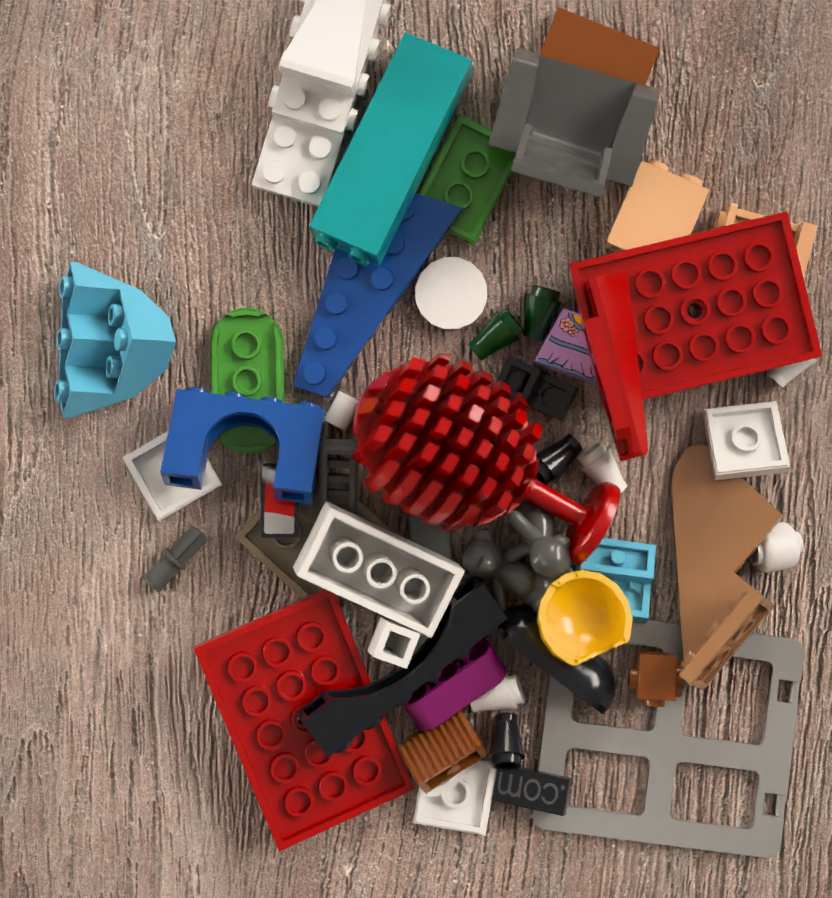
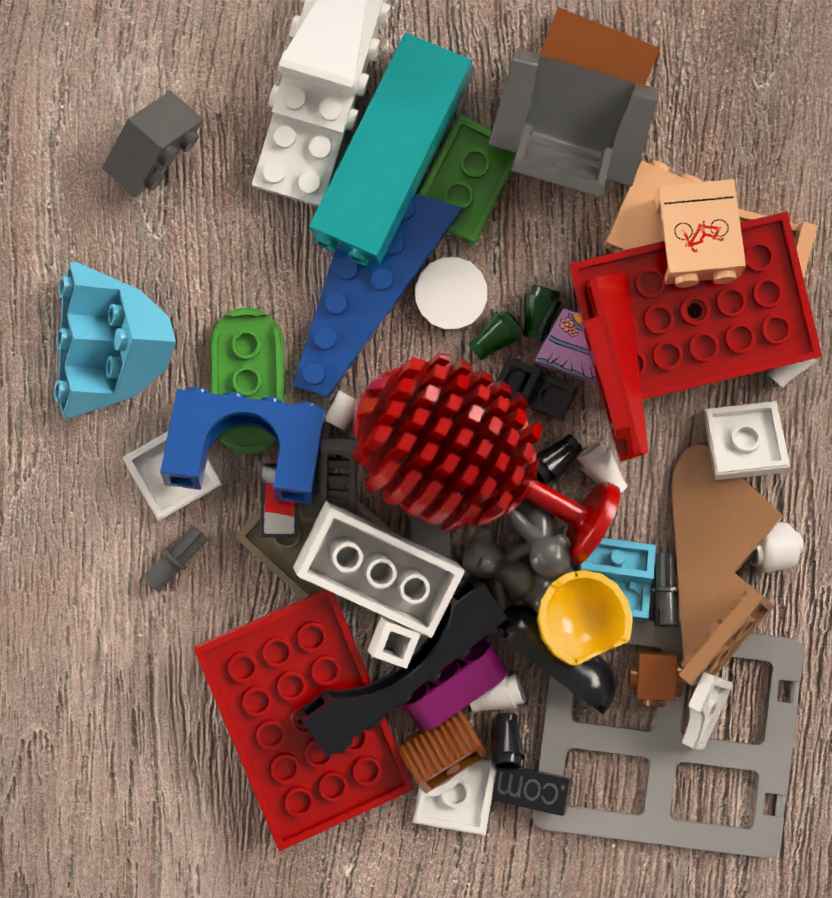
none -> dark grey brick [102,91,204,197]
none -> dark grey axle [651,552,679,627]
none -> light nougat panel [655,179,746,288]
none -> white tile [682,672,733,750]

